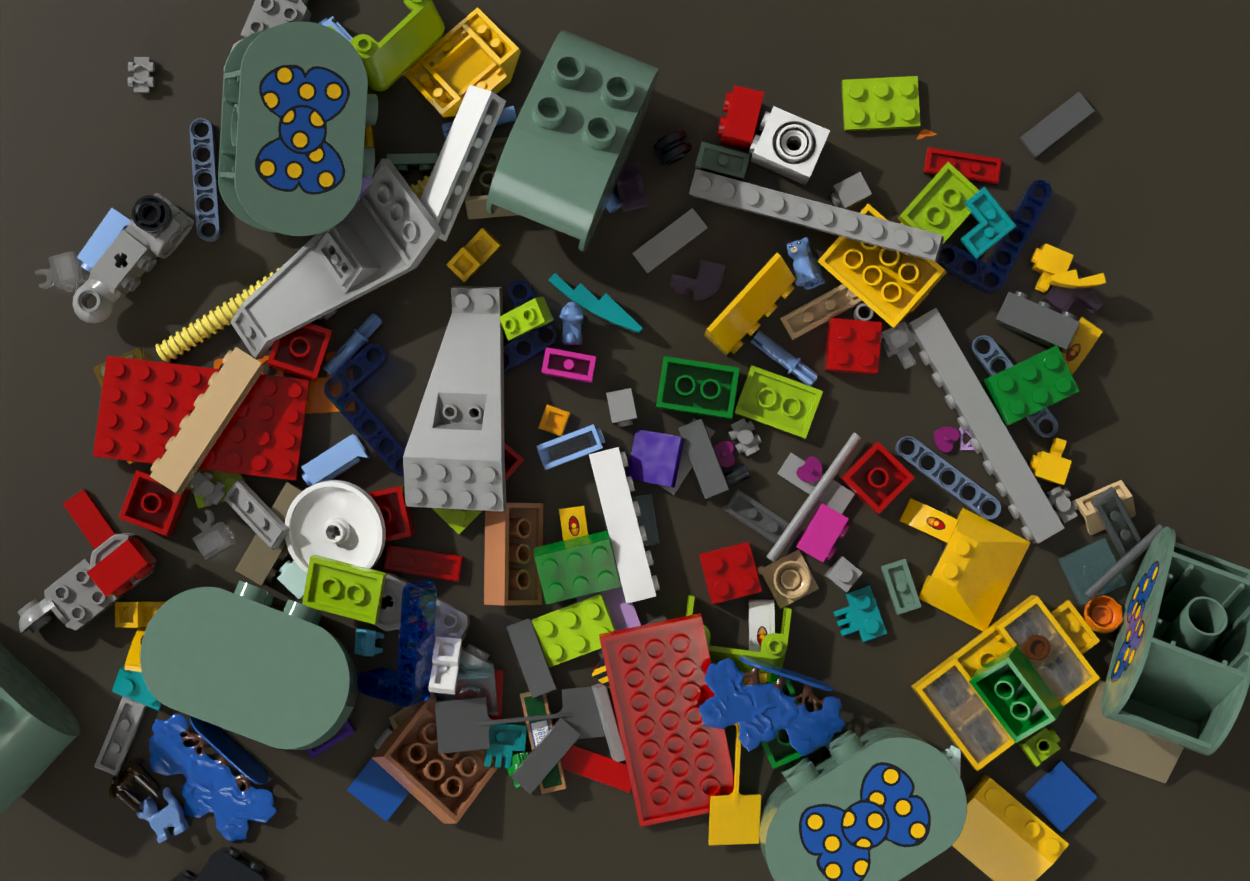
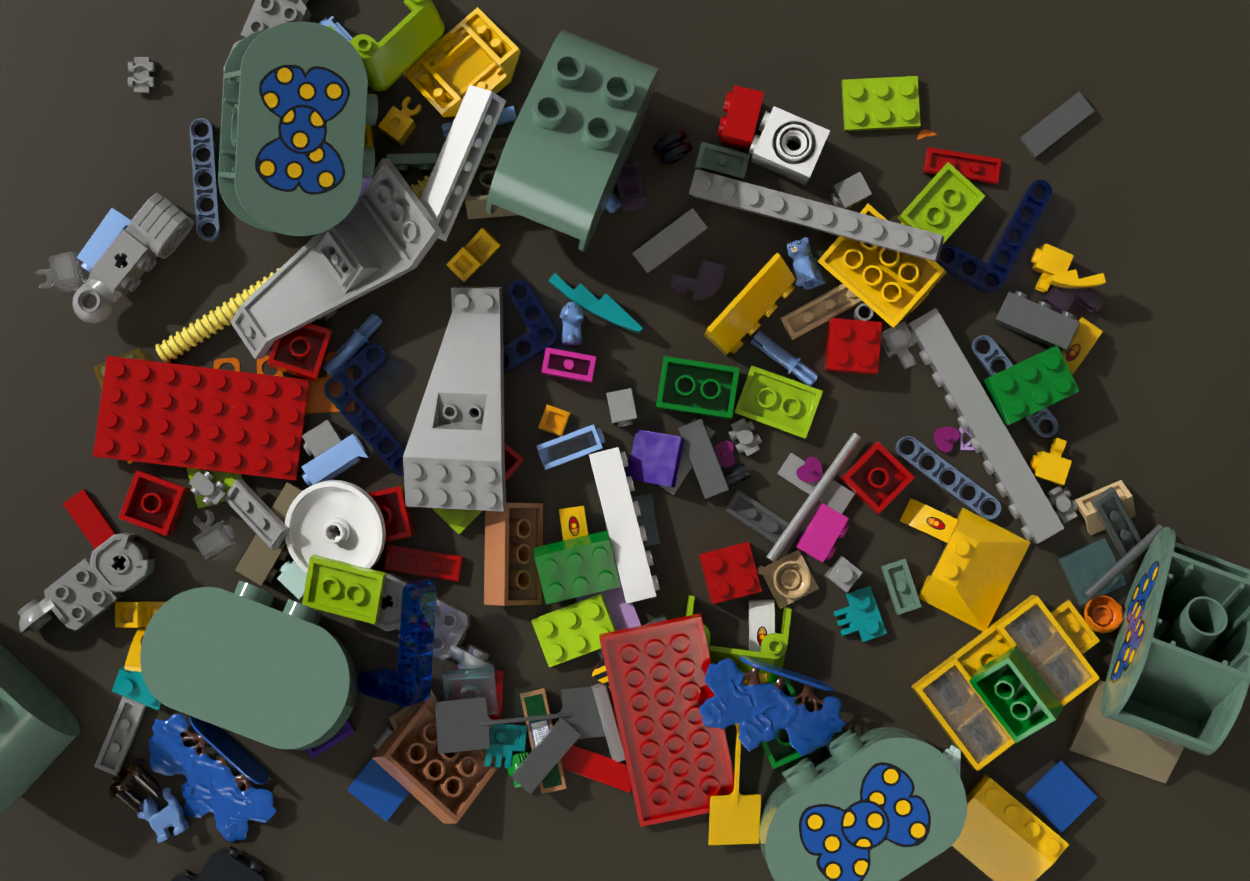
red brick [86,537,157,597] -> none
black wheel [132,195,172,234] -> none
tan brick [150,347,265,495] -> none
medium azure tile [354,628,384,656] -> none
white slope [428,636,462,695] -> none
lime plate [499,296,554,341] -> none
dark grey tile [506,618,557,699] -> none
teal tile [960,187,1016,259] -> none
lime brick [1018,727,1061,767] -> none
reddish brown tile [1023,634,1050,661] -> none
none -> light grey brick [302,420,343,458]
none -> yellow brick [378,96,422,146]

